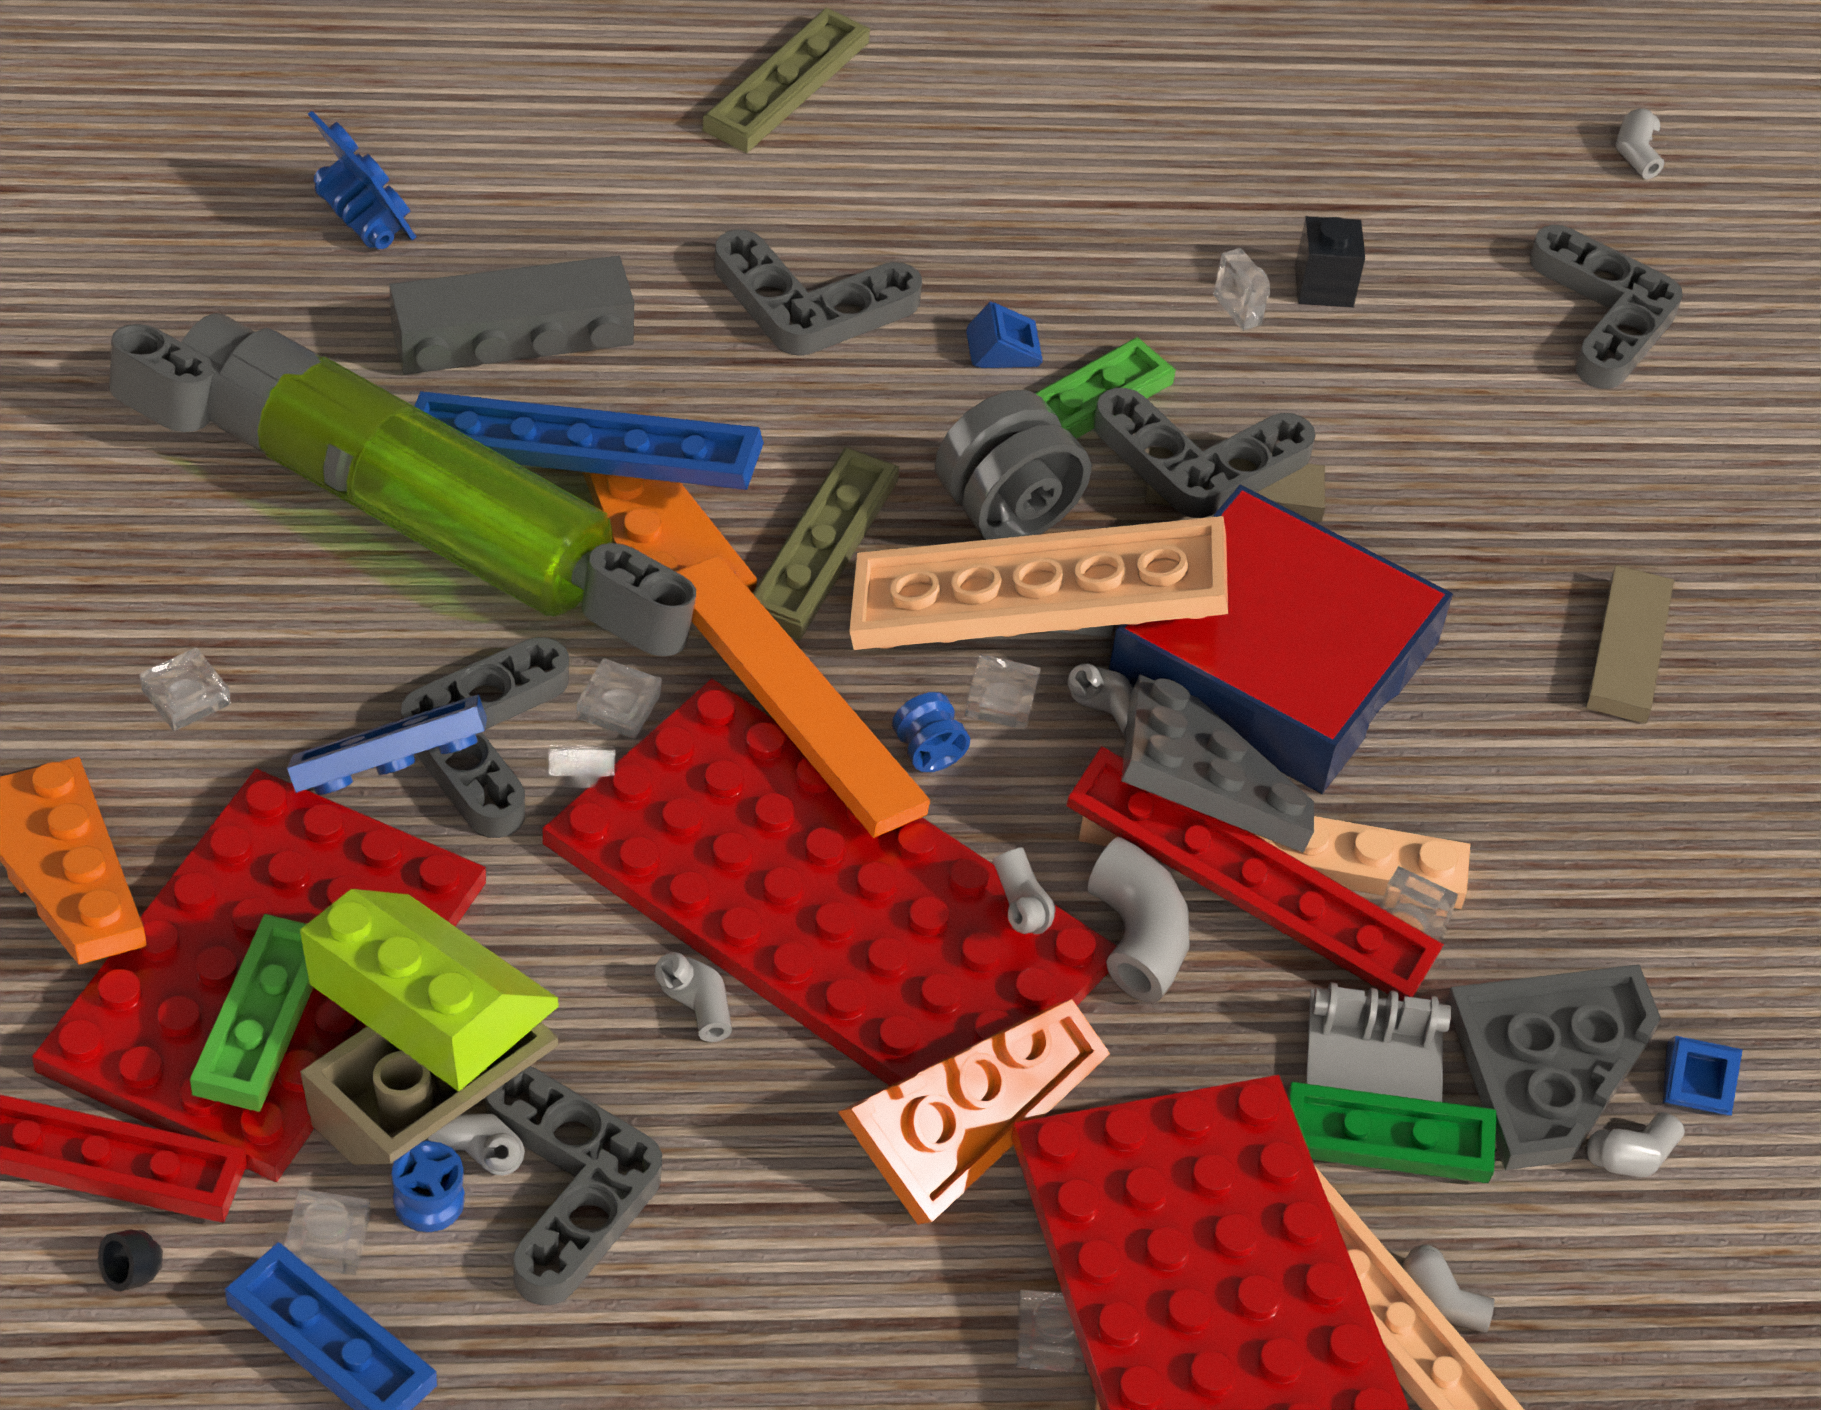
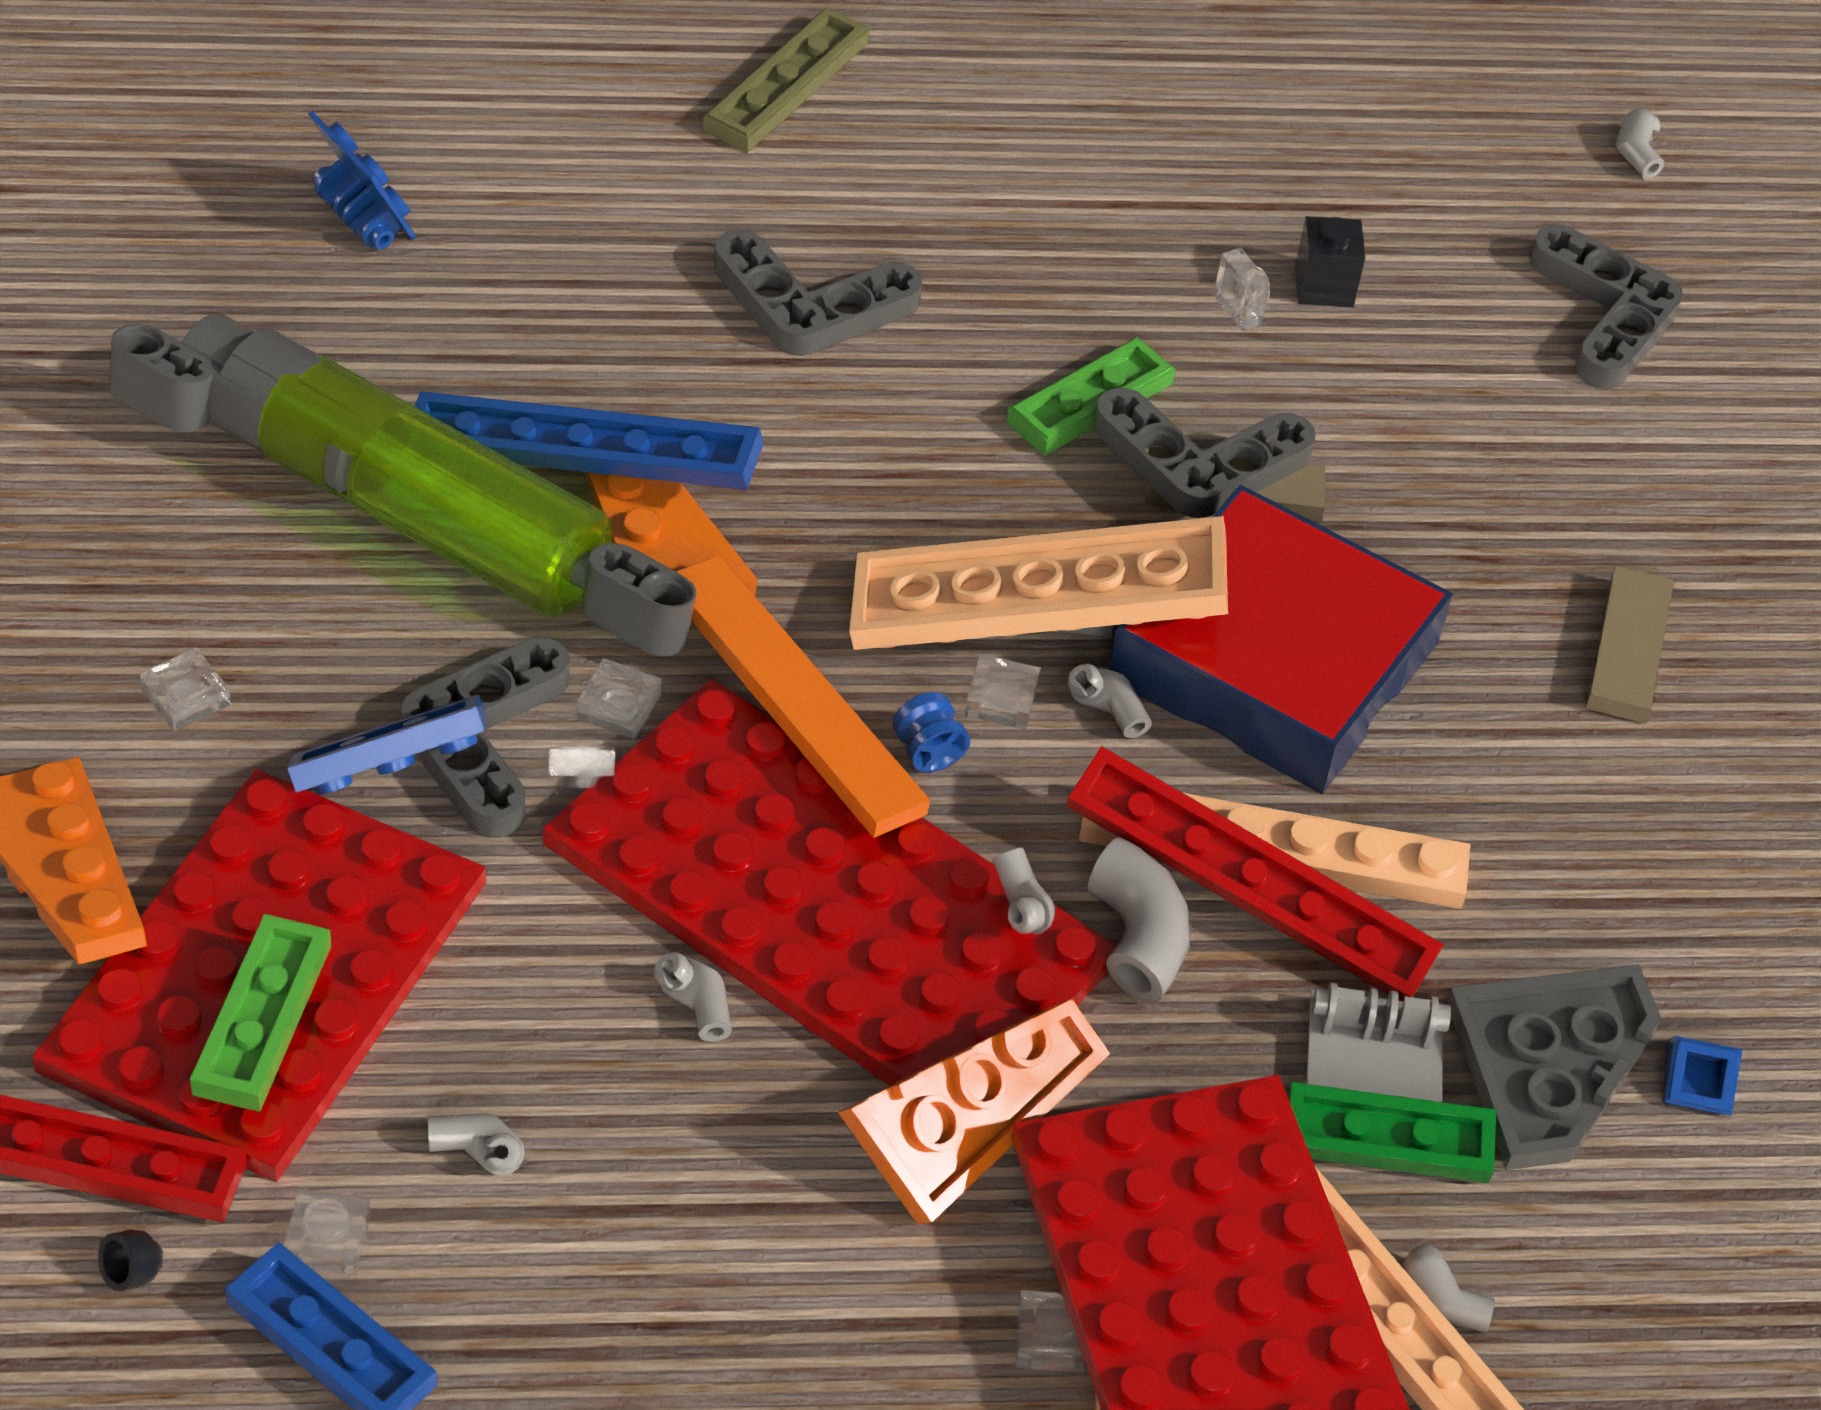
lime slope [300,889,559,1092] -> none
dark tan slope [300,1022,559,1165] -> none
dark grey brick [389,255,635,375] -> none
blue wheel [391,1141,465,1232] -> none
dark grey beam [485,1066,662,1305] -> none
olive tile [753,447,899,640] -> none
dark grey wheel [935,390,1092,540] -> none
blue slope [966,301,1043,368] -> none
dark grey plate [1121,675,1314,853] -> none
clear plate [1381,866,1458,942] -> none
light grey arm [1587,1112,1685,1178] -> none

